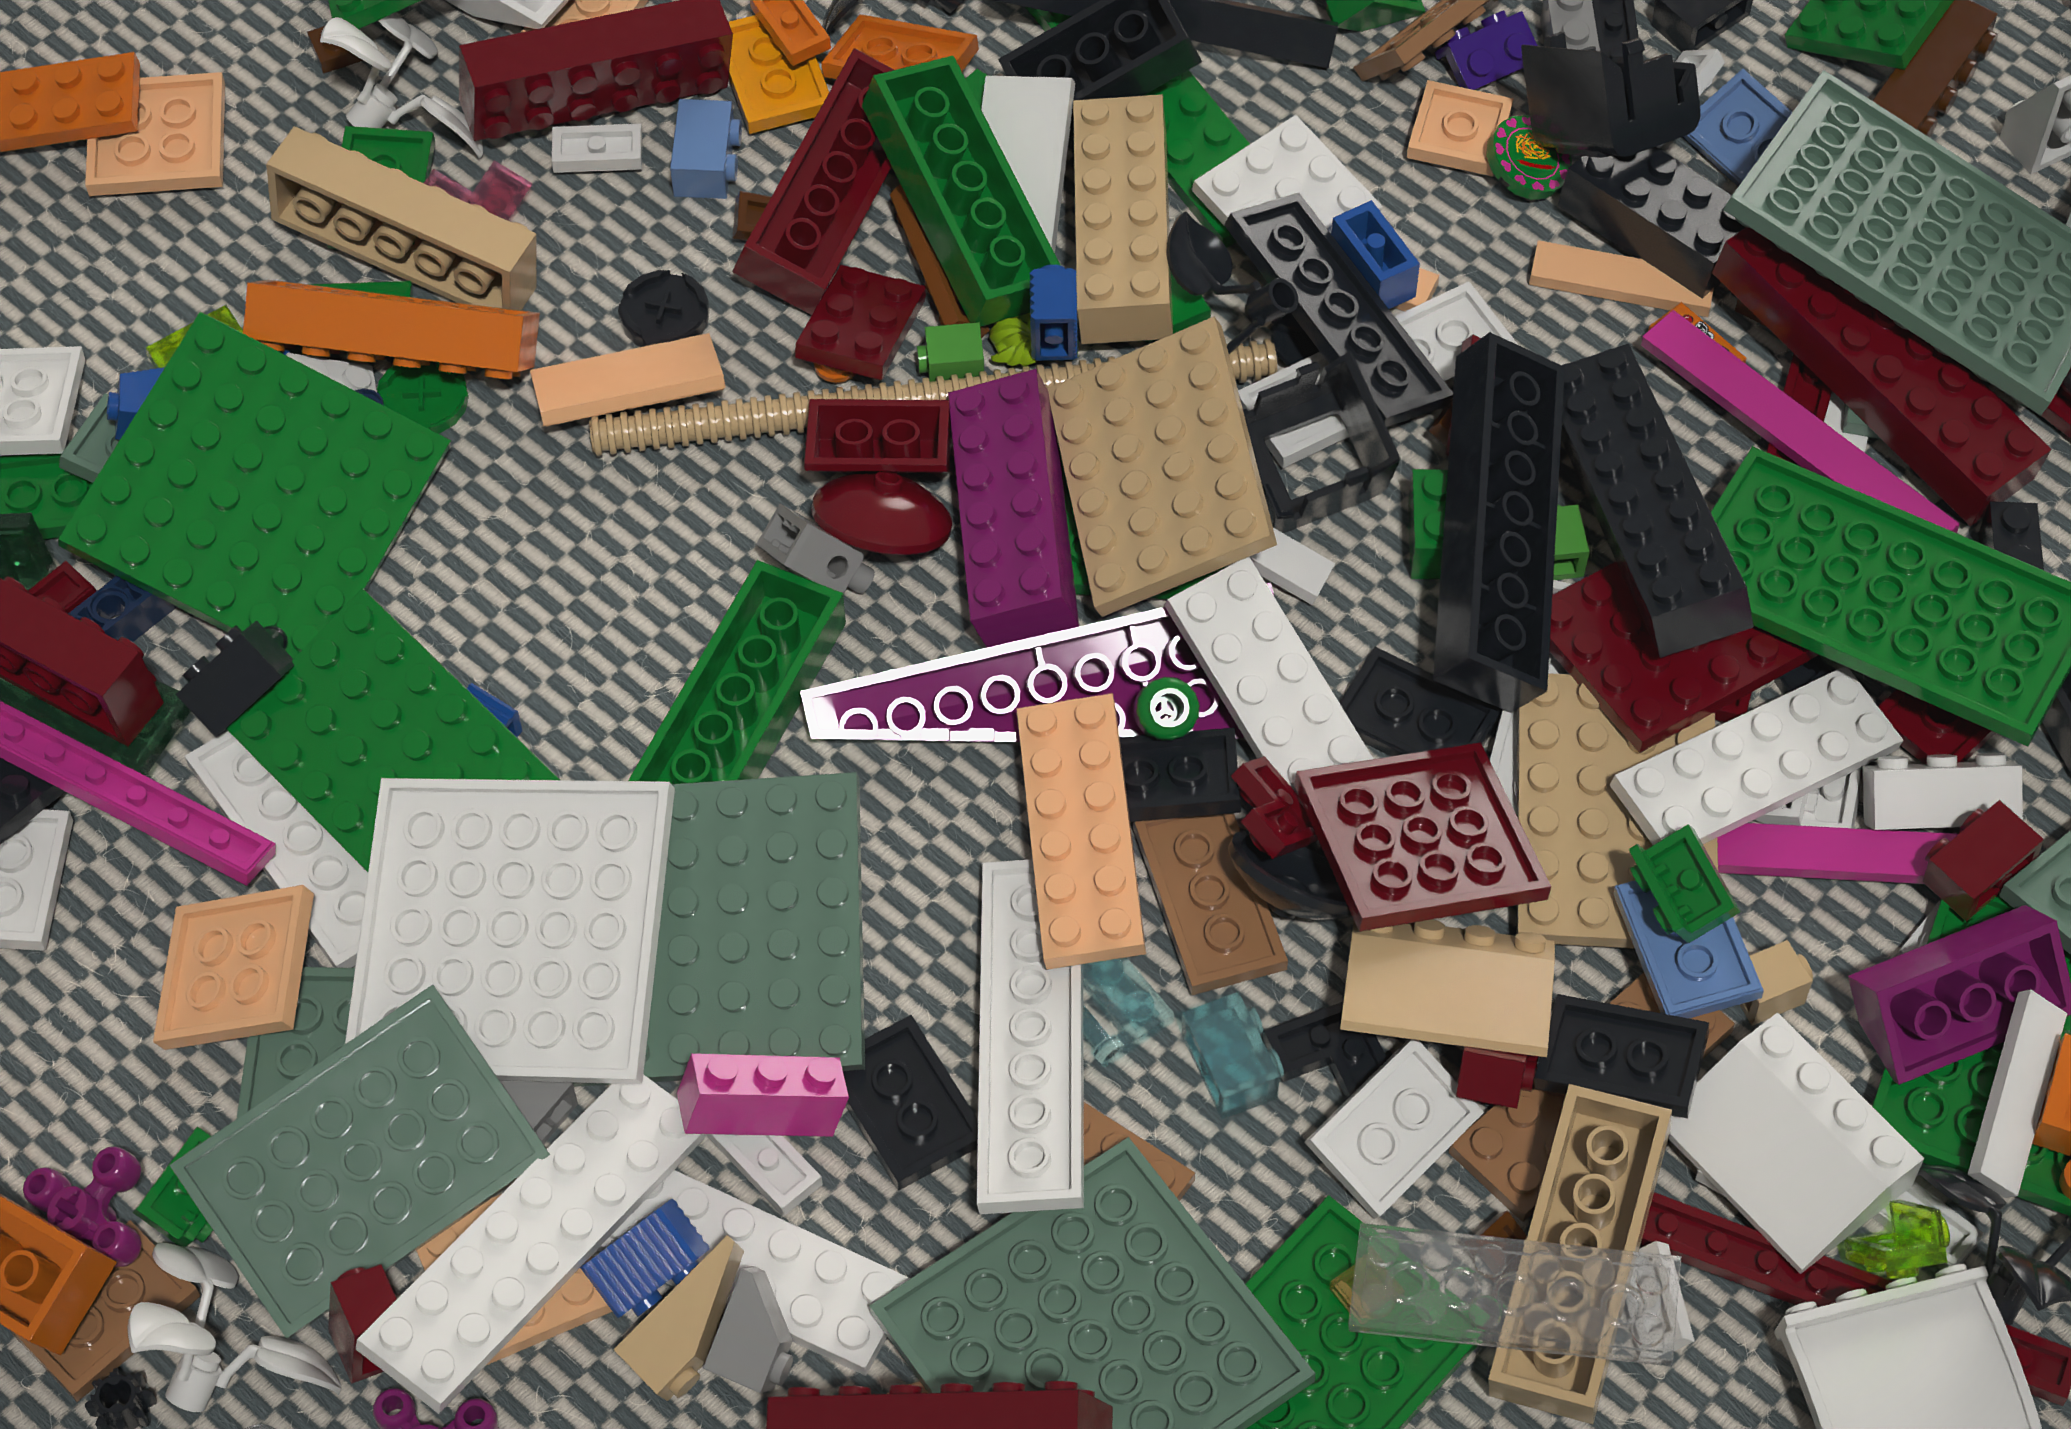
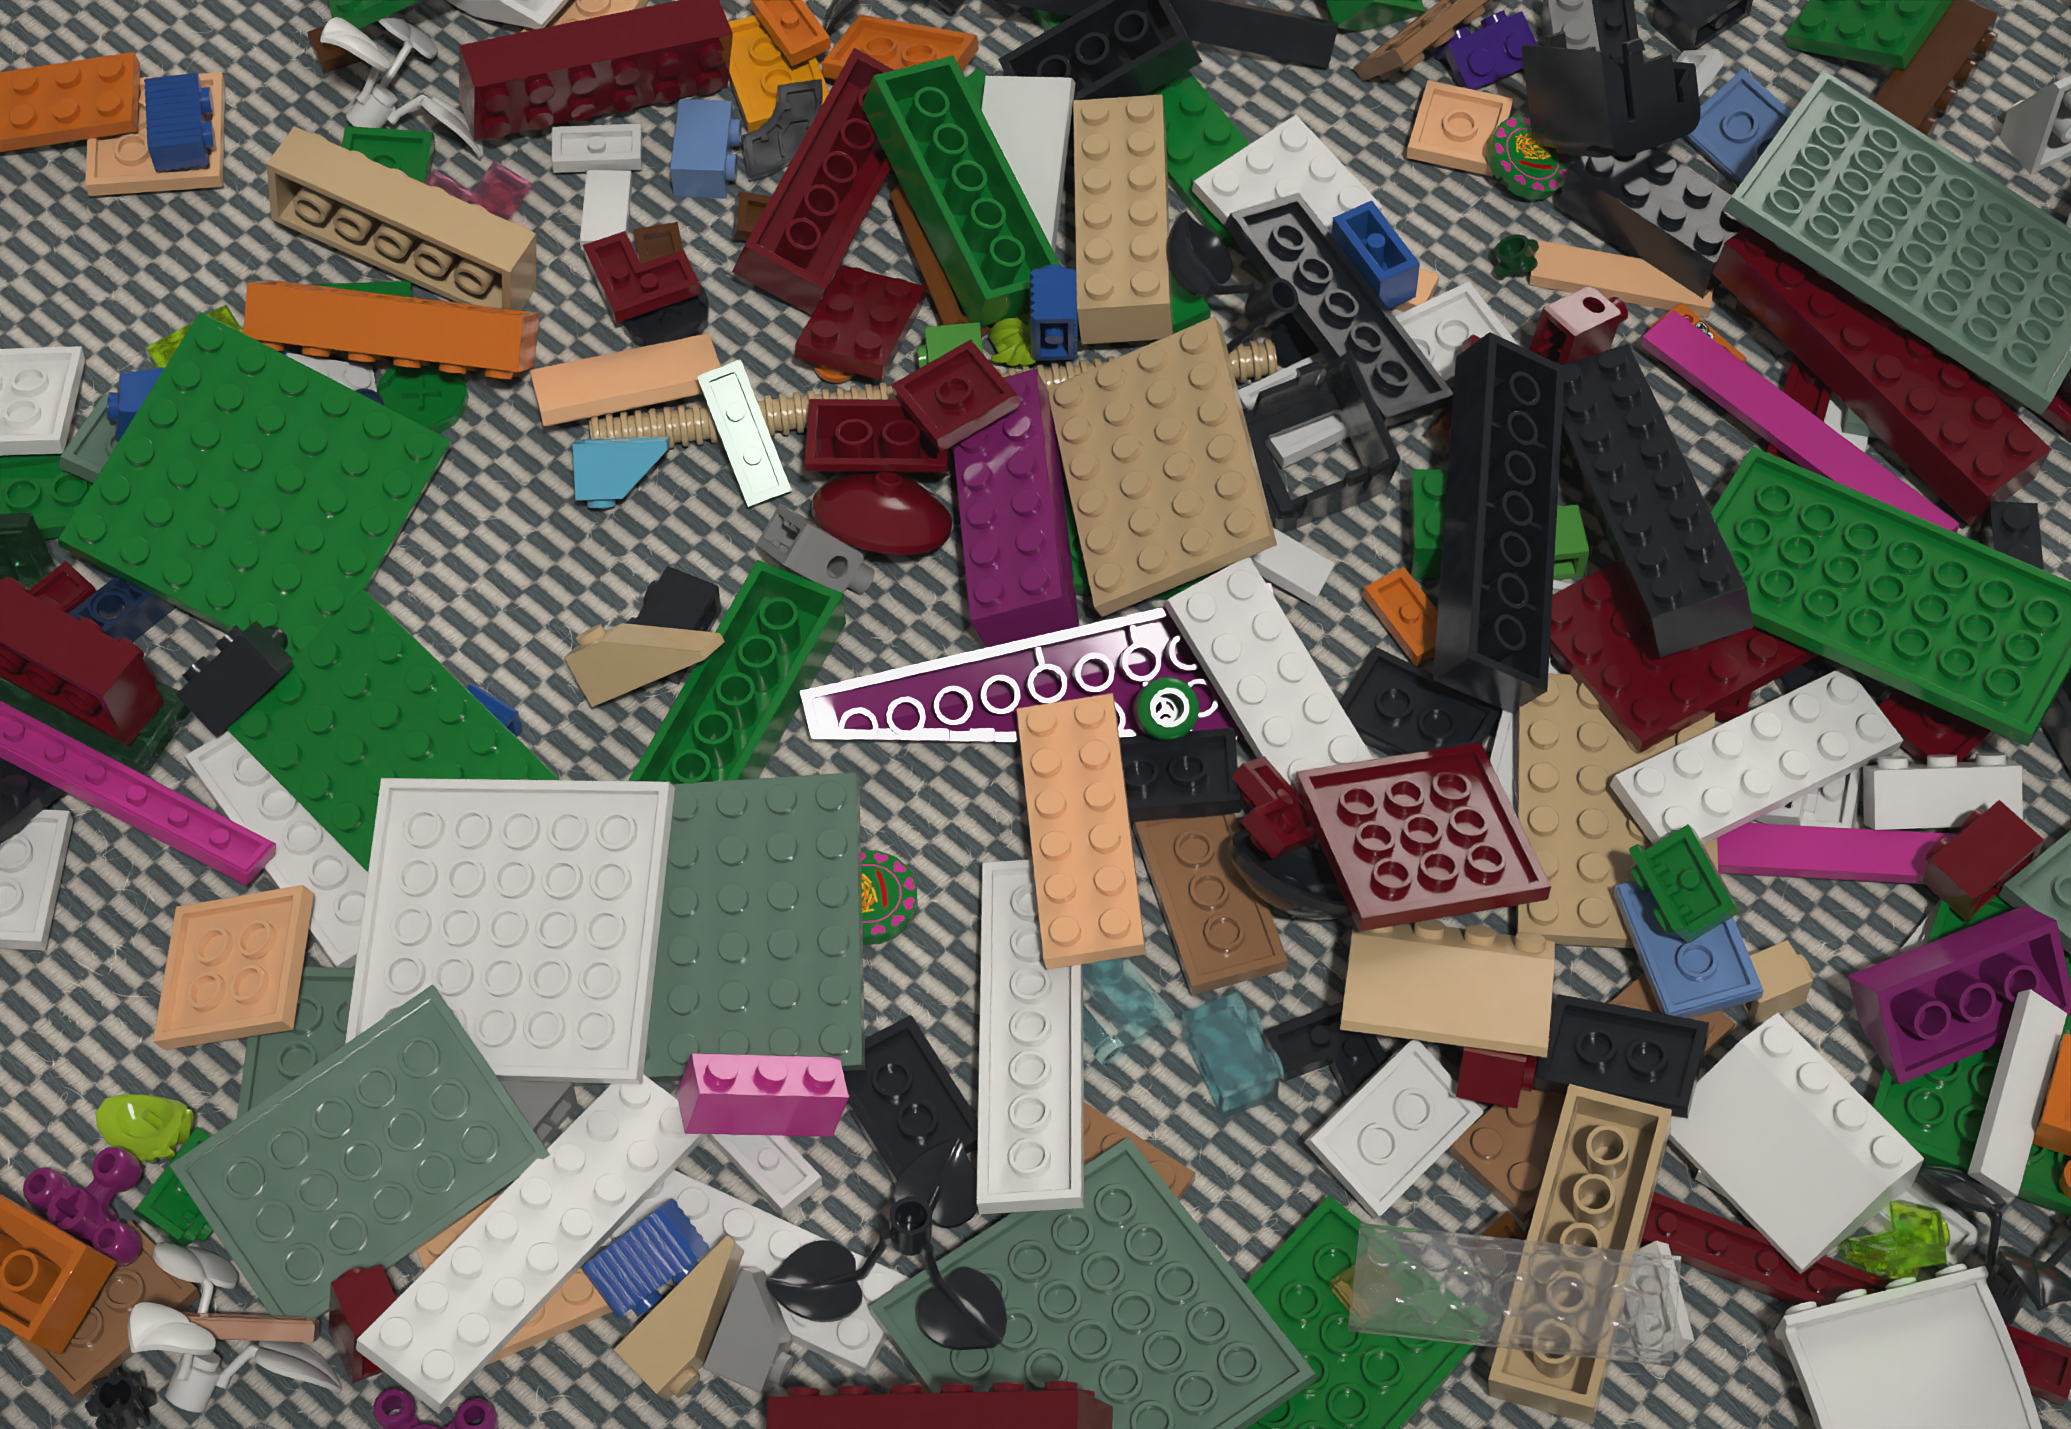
none -> lime hat [95,1094,194,1165]
none -> blue brick [144,73,216,172]
none -> nougat tile [181,1312,320,1343]
none -> tan slope [564,623,725,707]
none -> medium azure slope [572,436,670,508]
none -> white tile [580,170,633,250]
none -> dark red plate [583,231,701,323]
none -> black brick [626,566,722,685]
none -> reddish brown plate [633,222,683,264]
none -> plate [697,359,792,508]
none -> black tile [741,79,823,182]
none -> black plant [767,1138,1007,1350]
none -> green tile [861,850,918,945]
none -> dark red plate [891,339,1020,453]
none -> orange plate [1363,567,1438,666]
none -> dark green plate [1494,234,1539,278]
none -> dark red torso [1529,286,1628,365]

